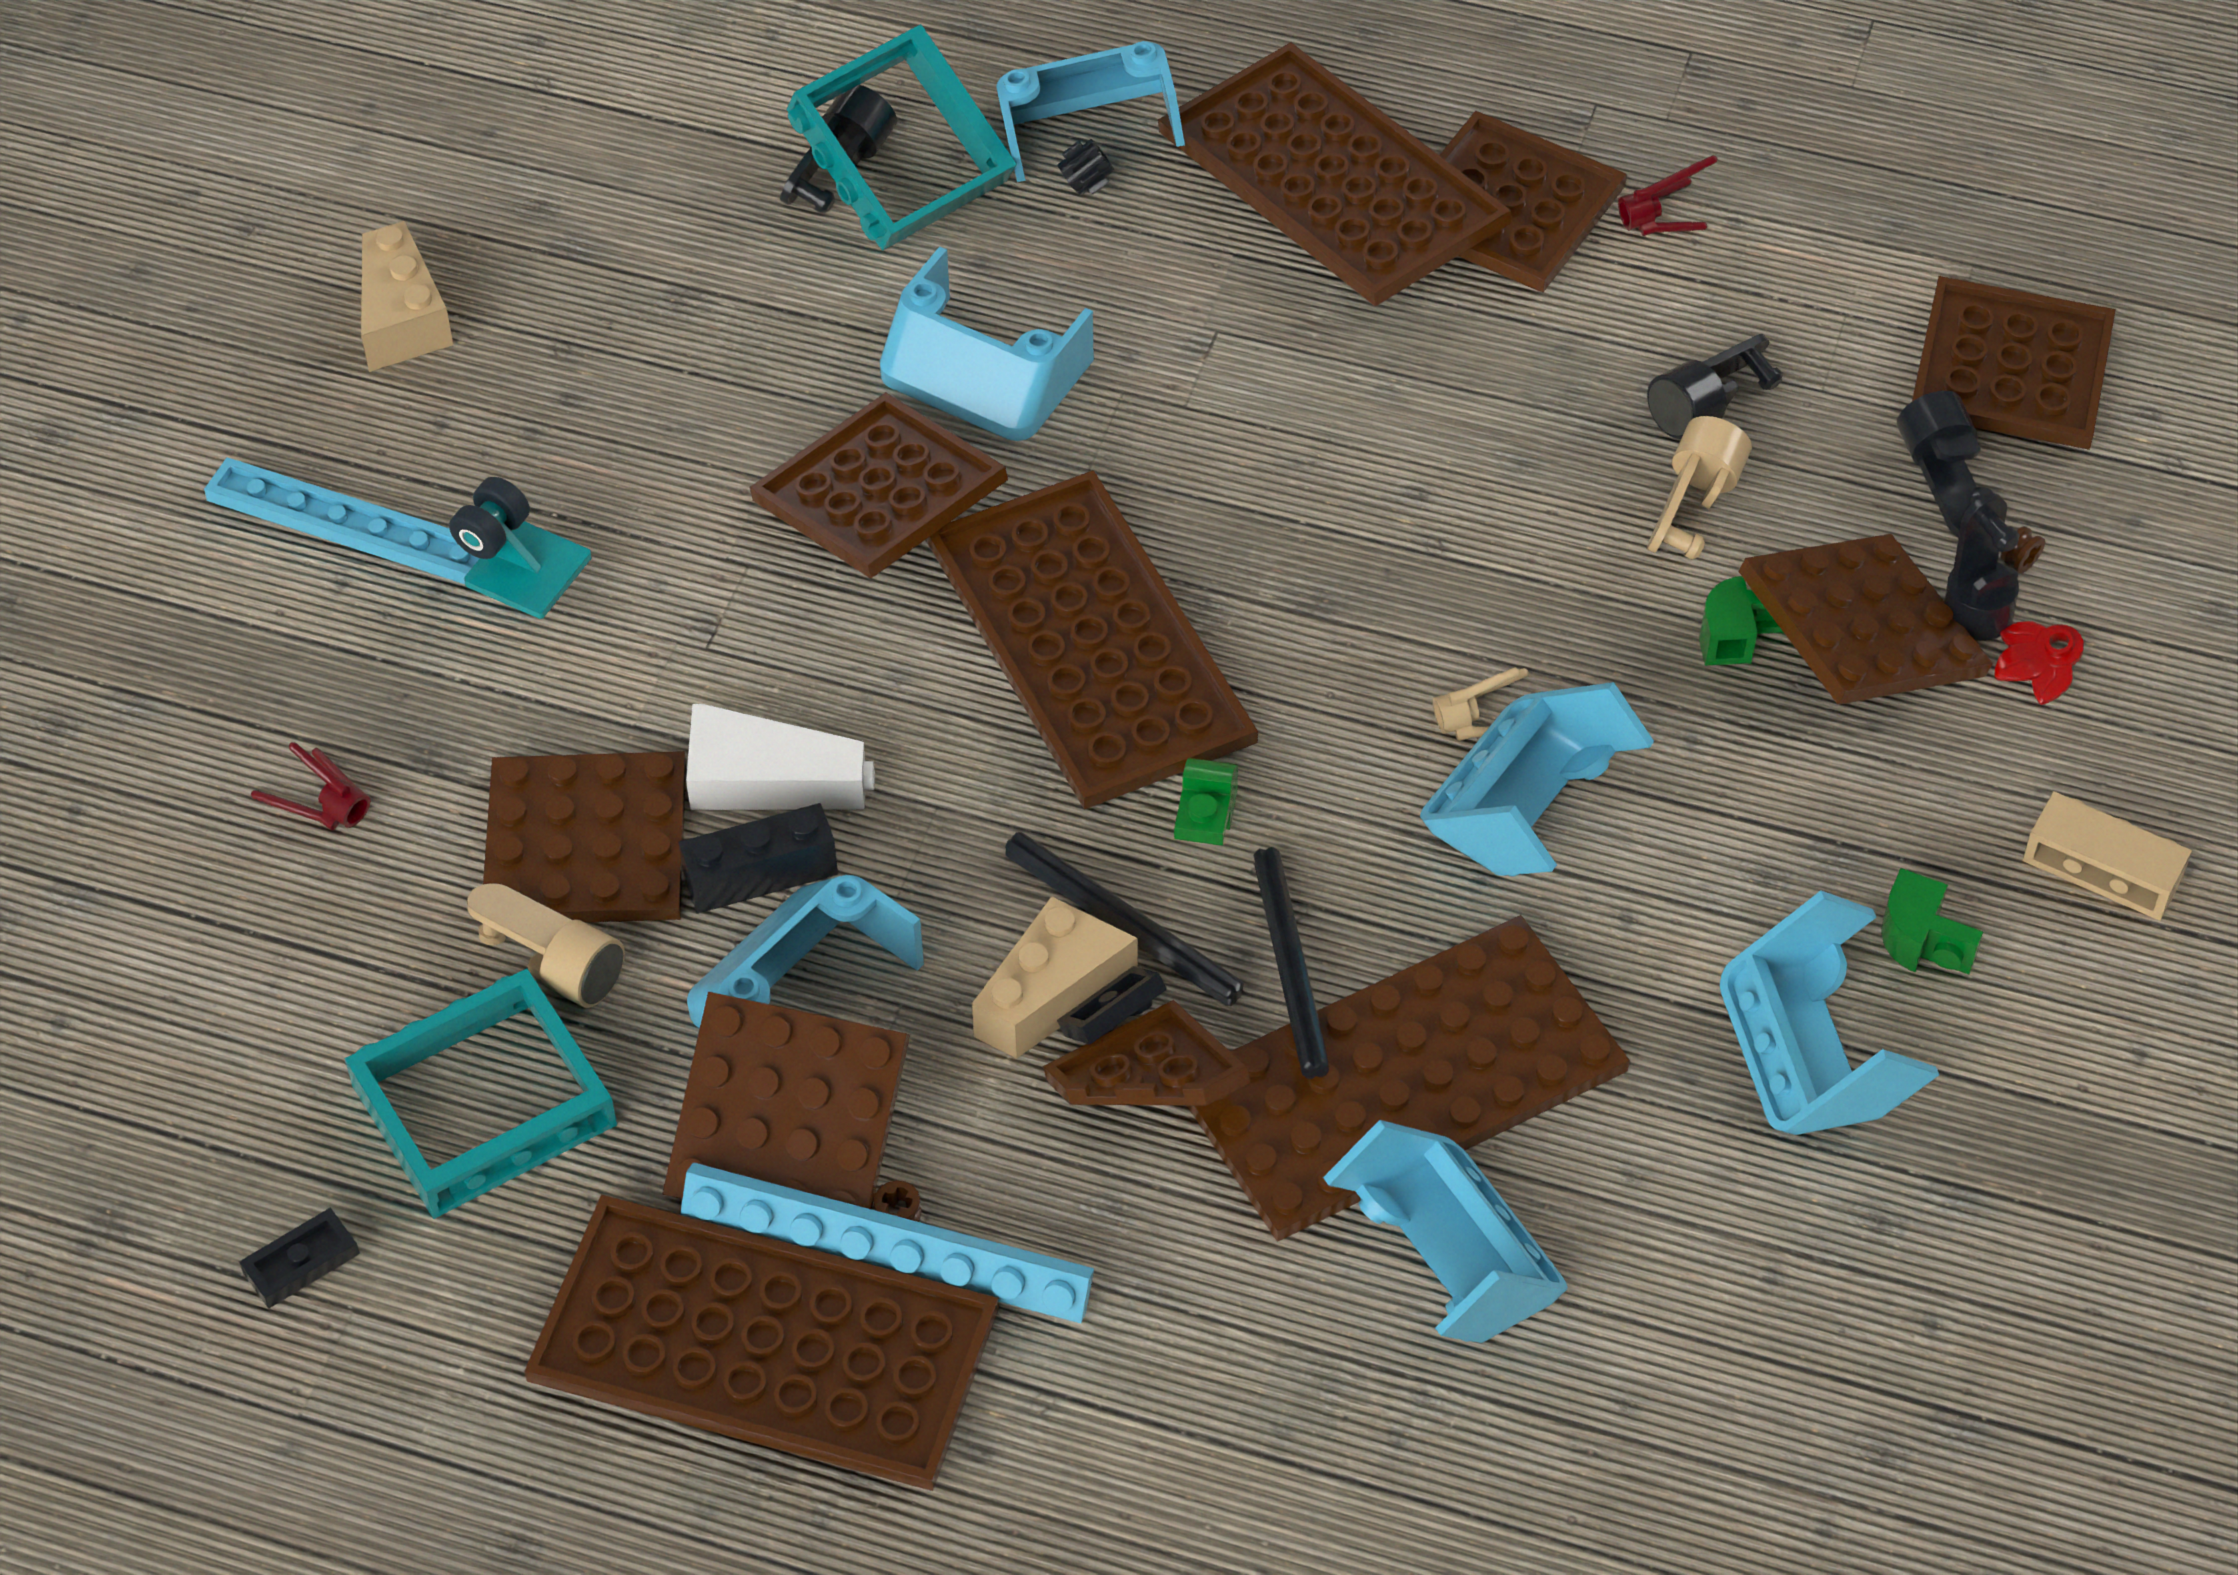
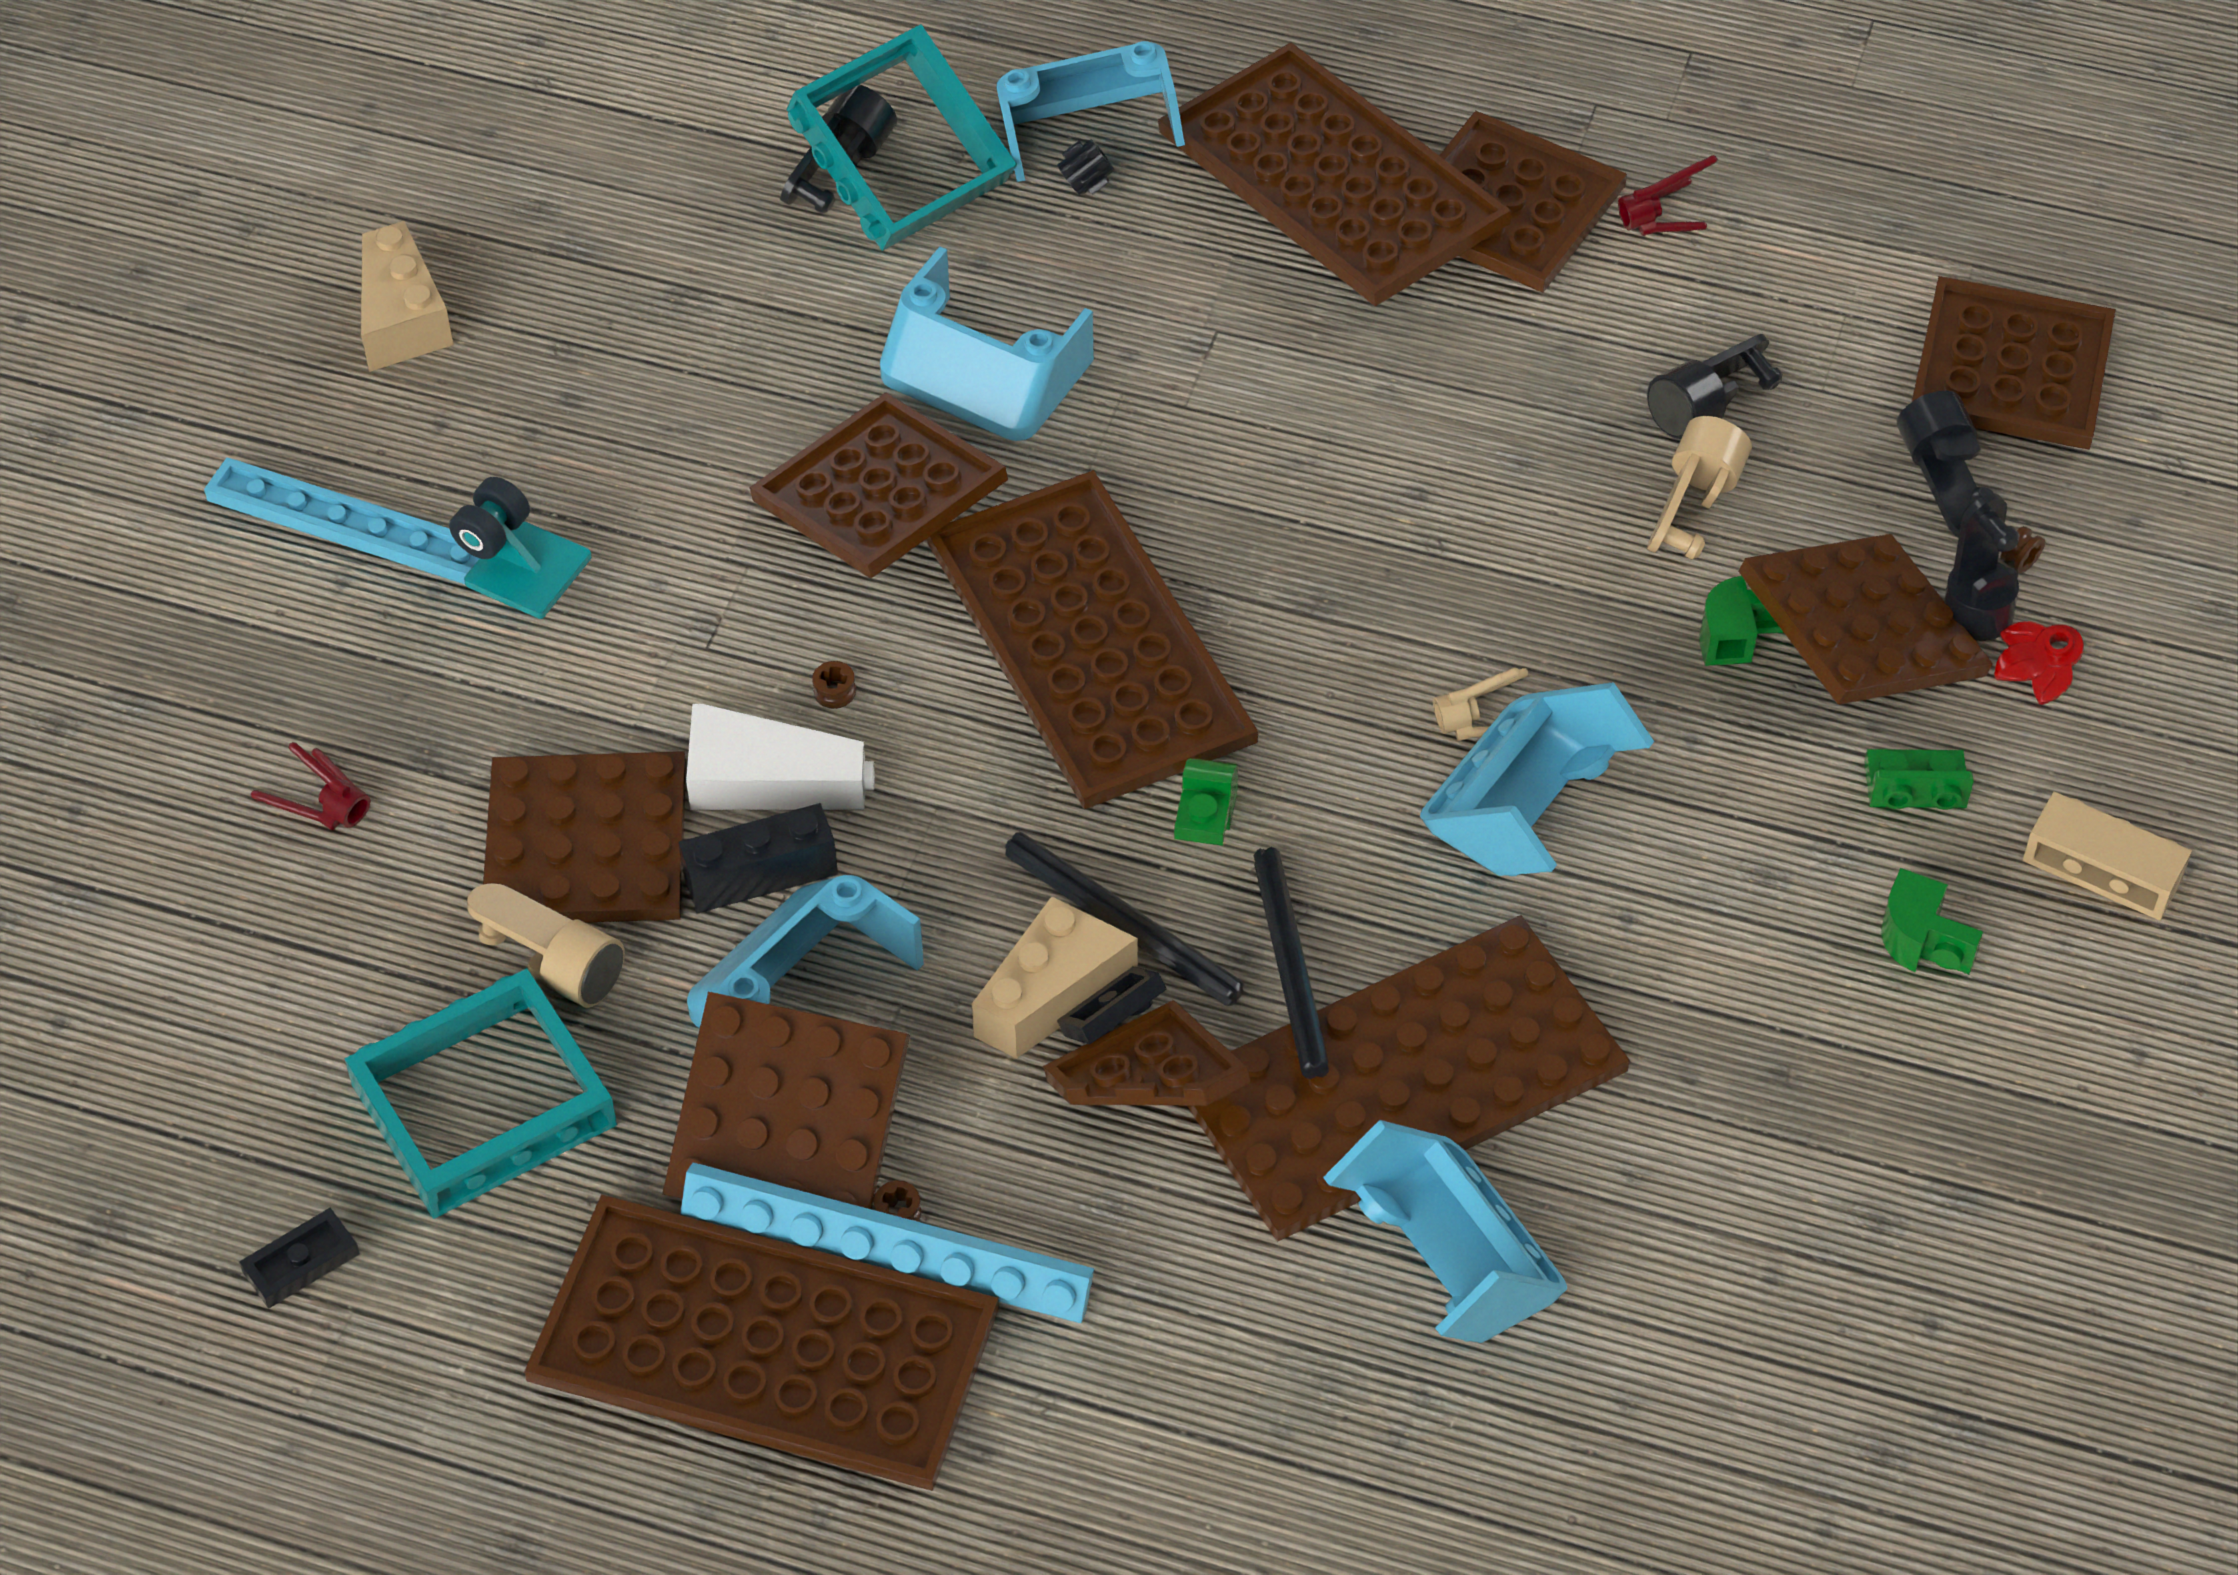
medium azure windscreen [1720,890,1939,1135] -> none
none -> reddish brown bush [812,661,856,709]
none -> green bracket [1864,749,1974,810]

